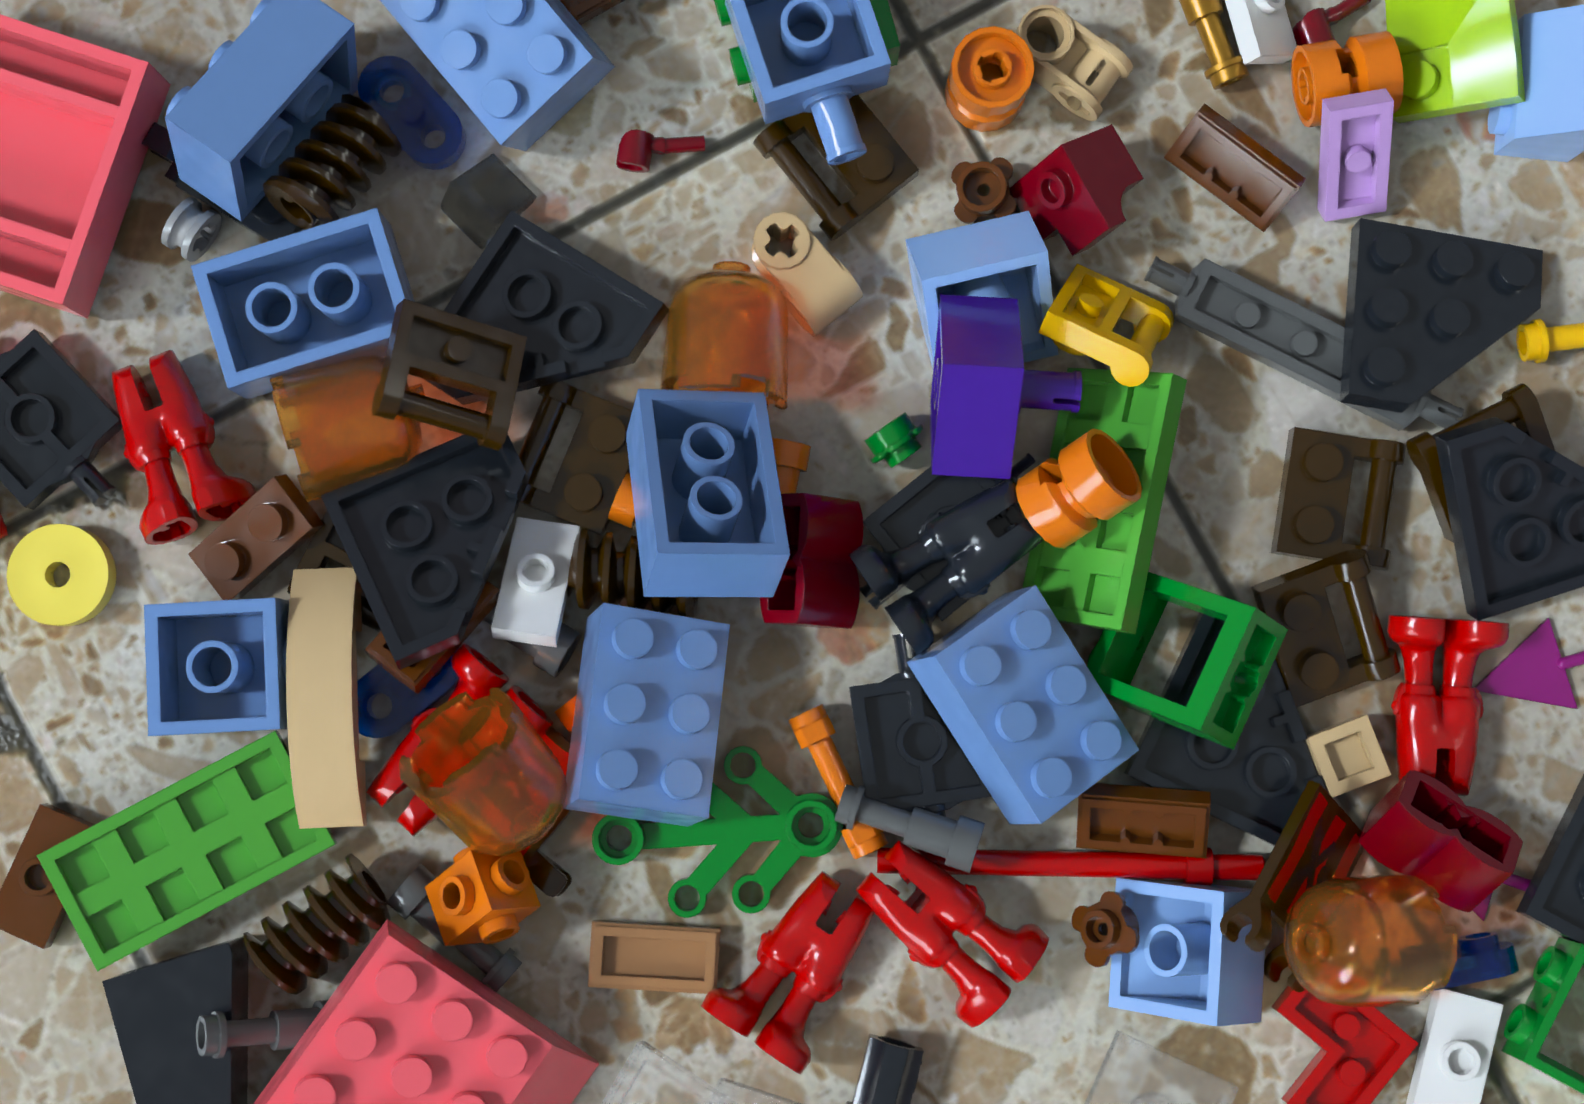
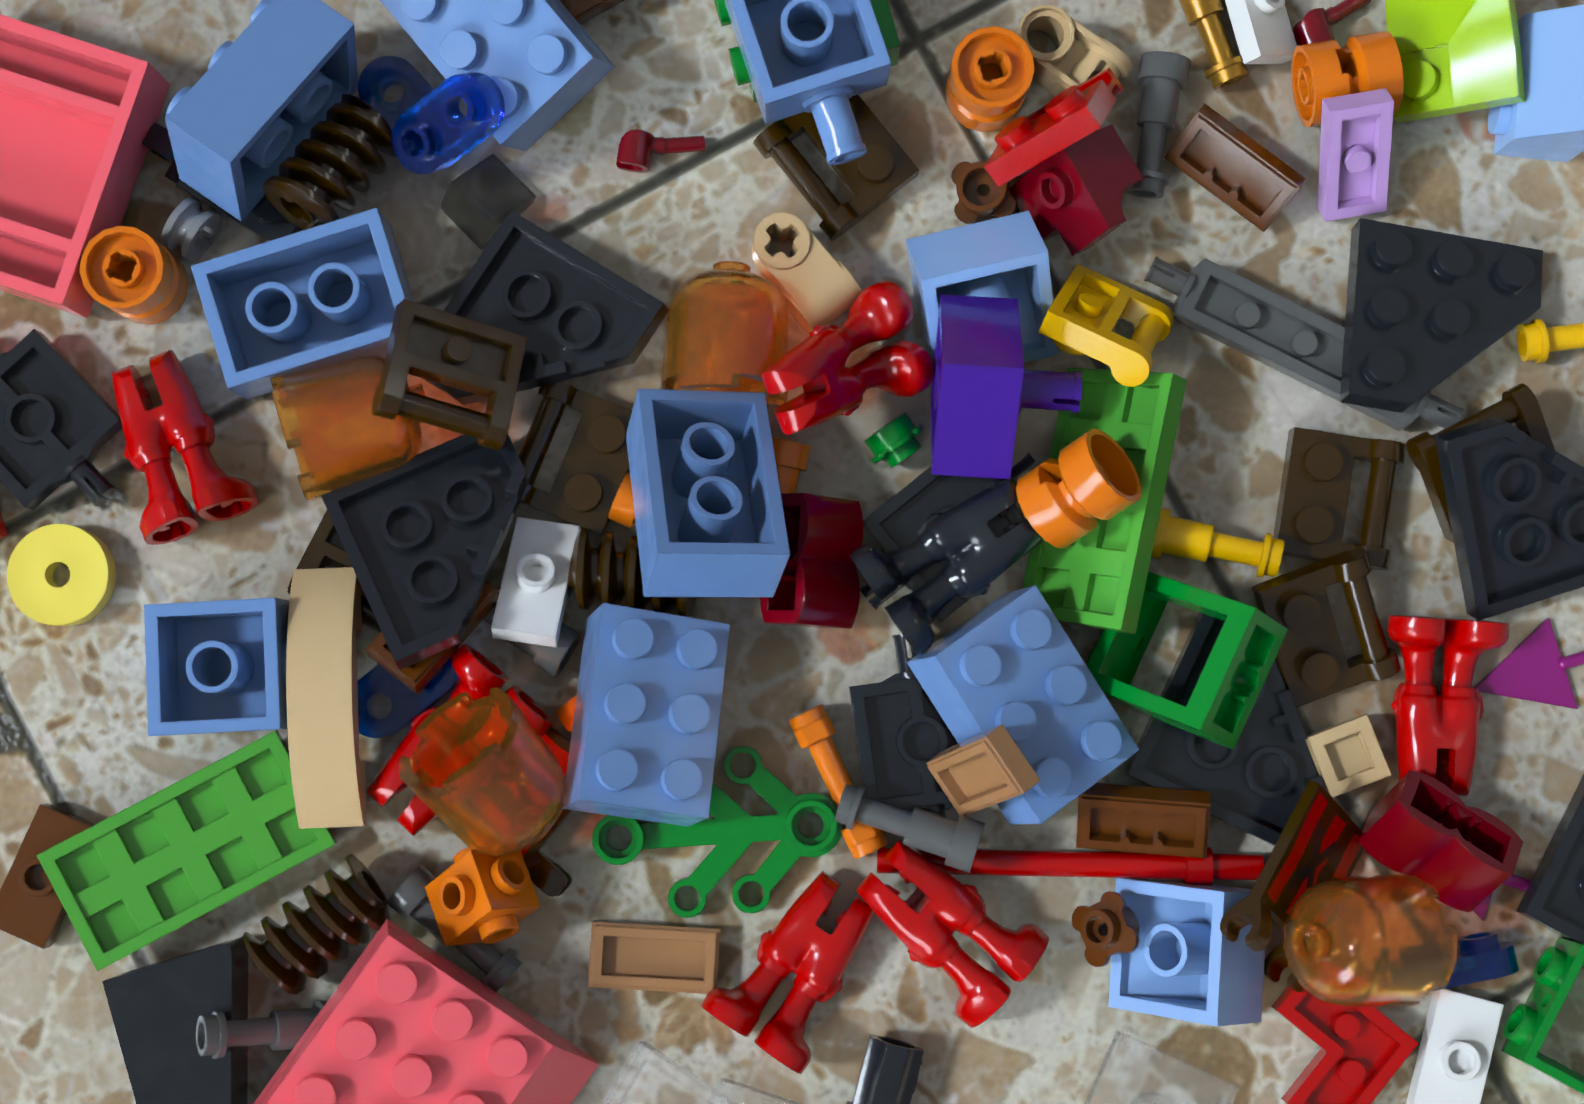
reddish brown plate [188,474,324,600] -> none
none -> orange wheel [79,226,189,325]
none -> clear blue plate [392,72,505,174]
none -> red piece [762,281,934,435]
none -> medium nougat tile [926,724,1041,816]
none -> red plate [984,67,1124,187]
none -> dark grey piece [1127,51,1191,198]
none -> yellow piece [1151,507,1284,578]

